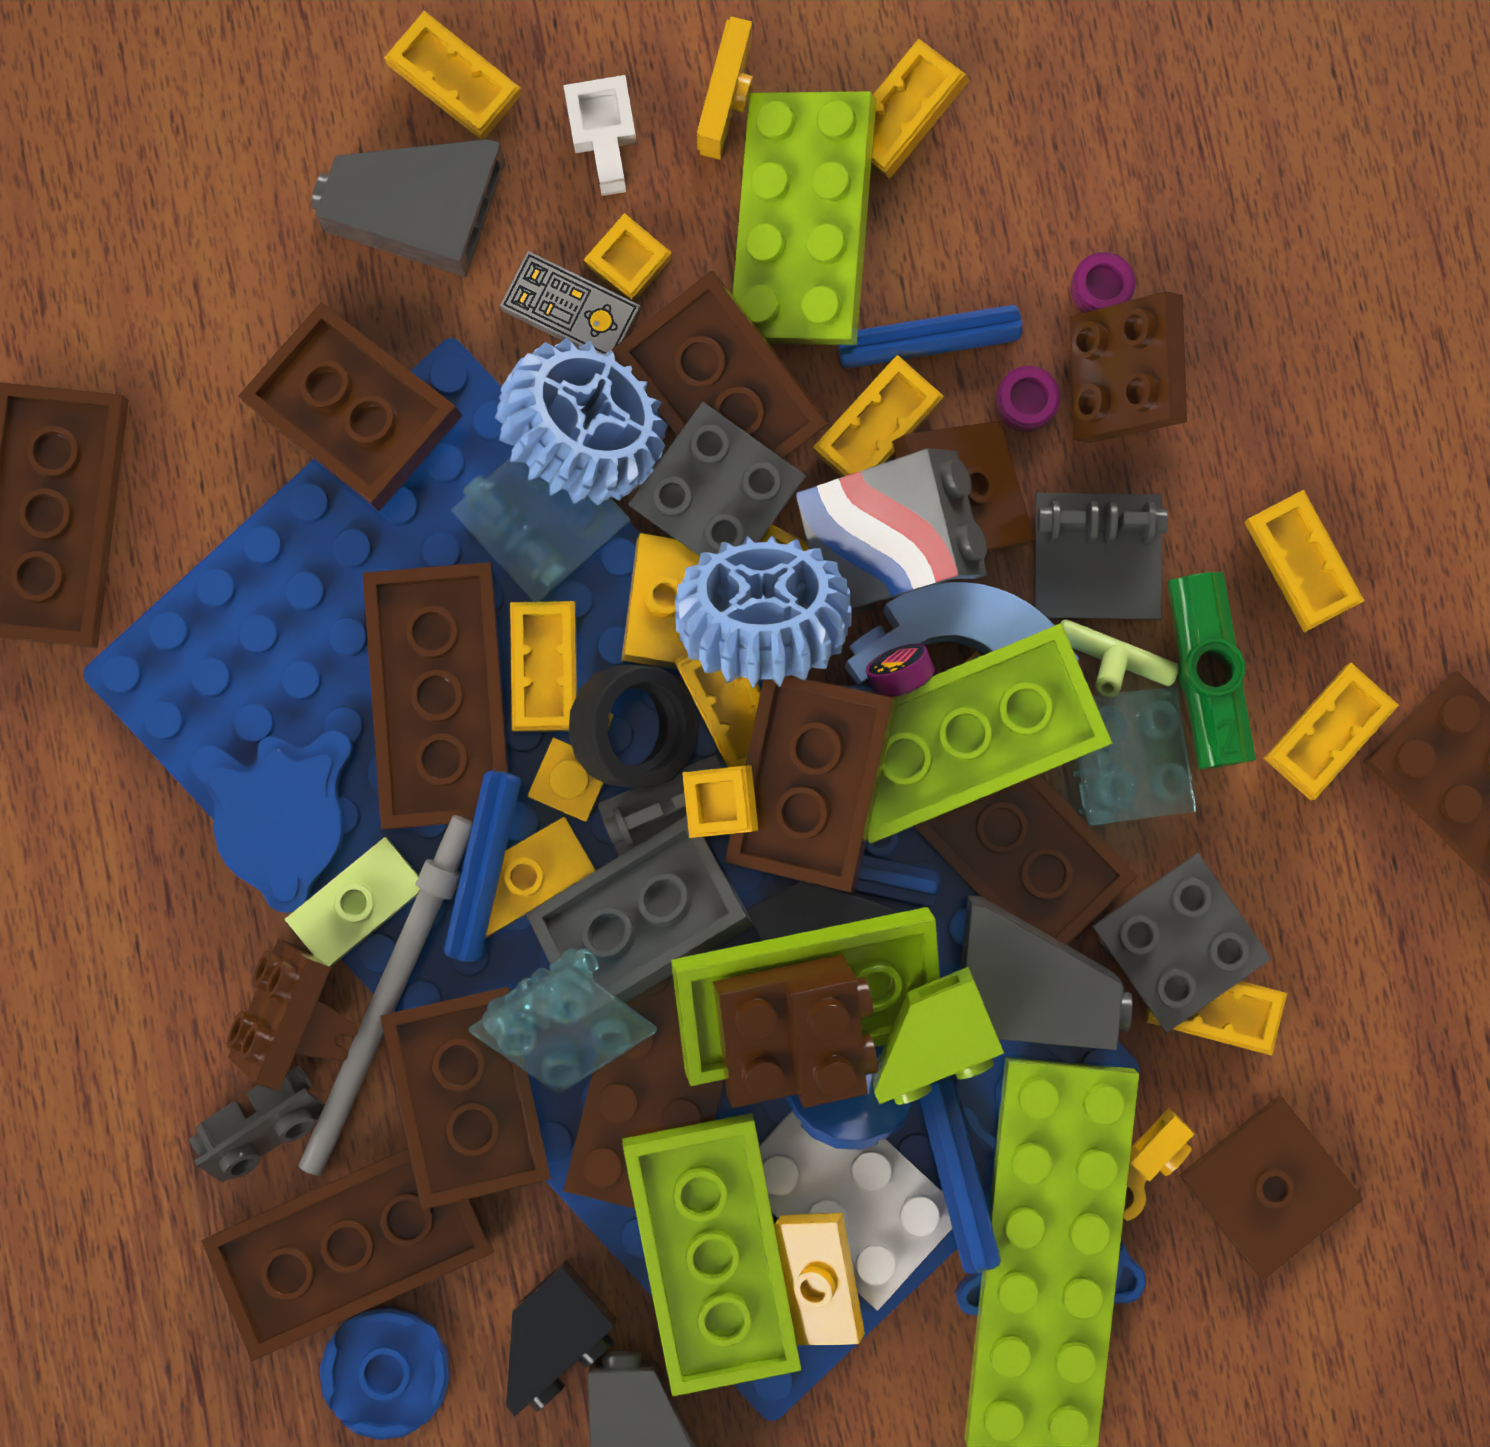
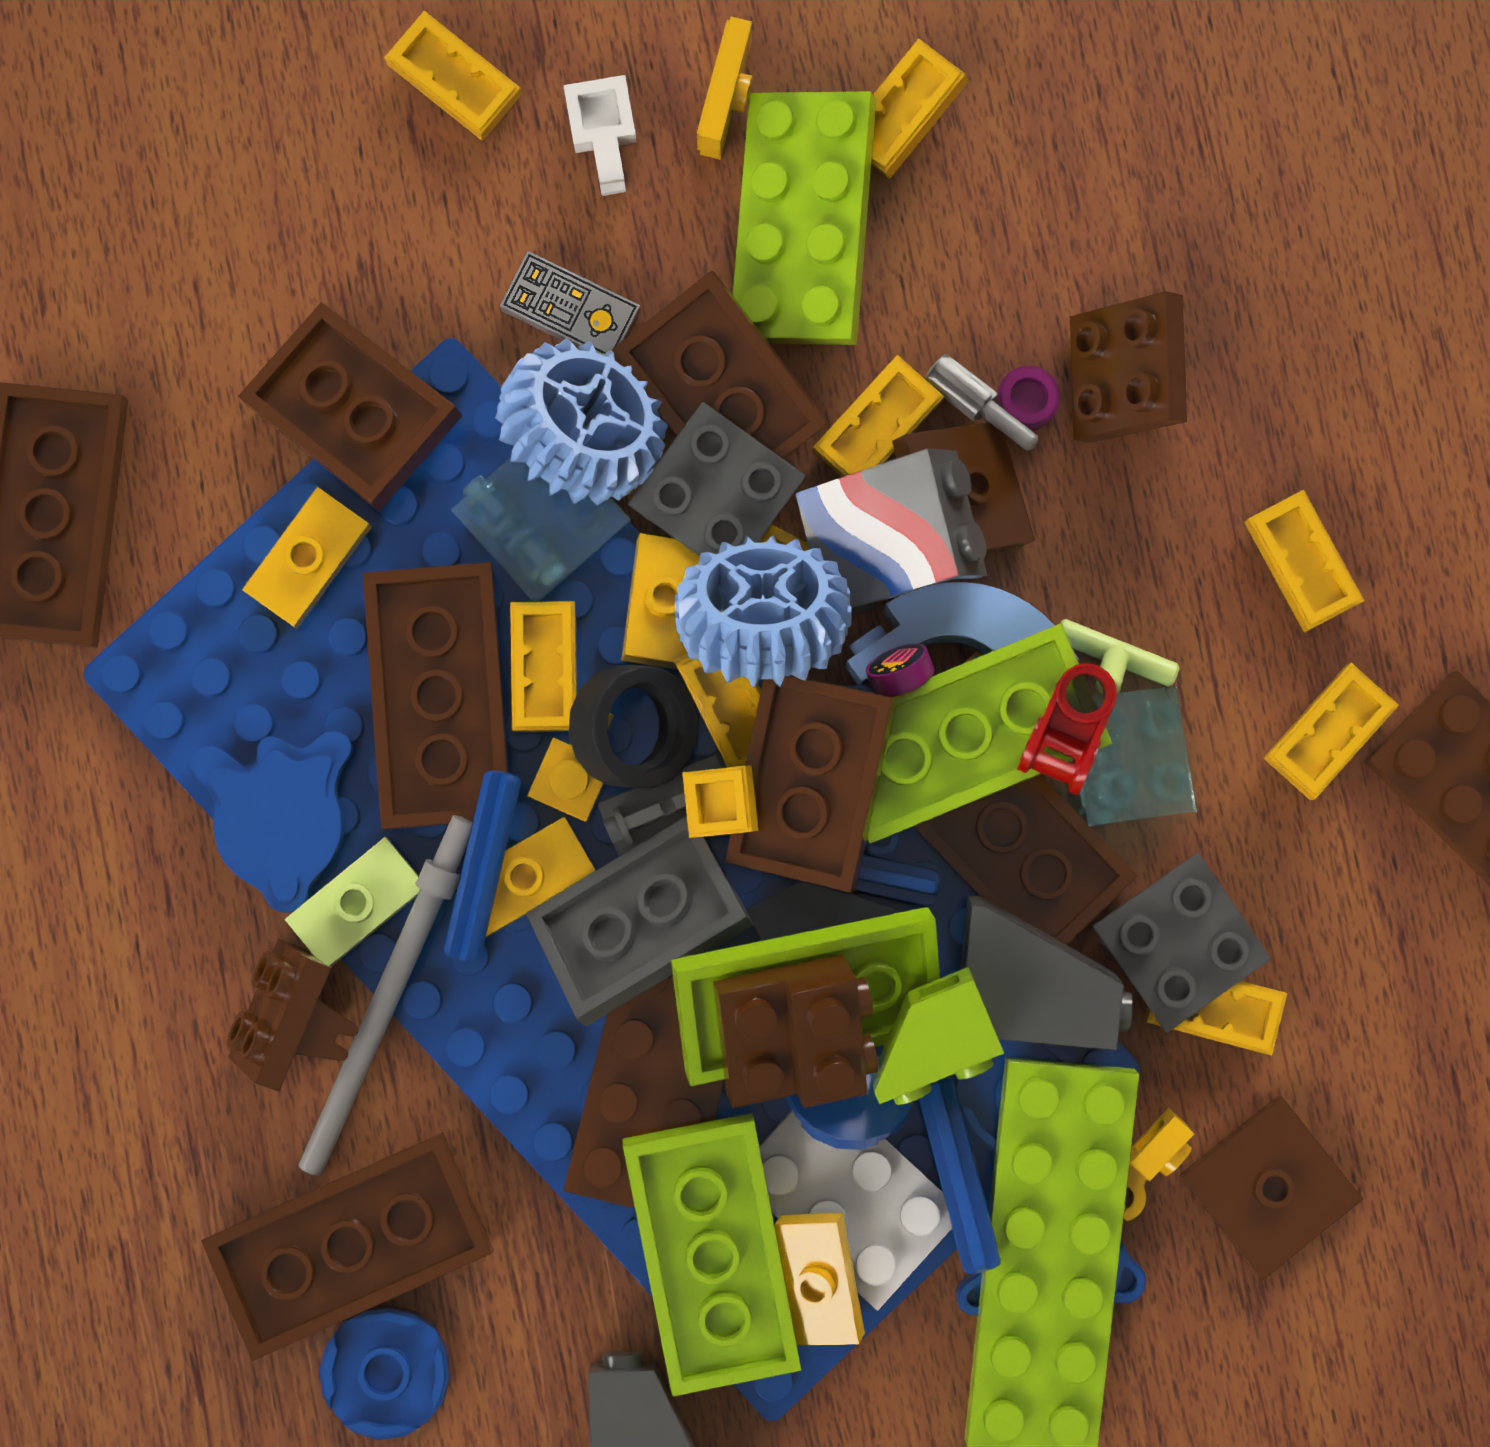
dark grey hinge [189,1066,325,1183] -> none
dark grey slope [311,139,505,277] -> none
reddish brown plate [380,986,551,1210] -> none
clear light blue hinge [469,947,657,1094] -> none
black slope [506,1260,617,1416] -> none
yellow tile [584,213,672,302] -> none
blue axle [837,305,1023,369] -> none
dark grey hinge [1035,492,1168,620] -> none
magenta tile [1070,252,1136,313] -> none
green piece [1167,572,1256,770] -> none
none -> yellow plate [242,487,372,629]
none -> light grey axle [925,354,1038,451]
none -> red piece [1016,663,1117,796]

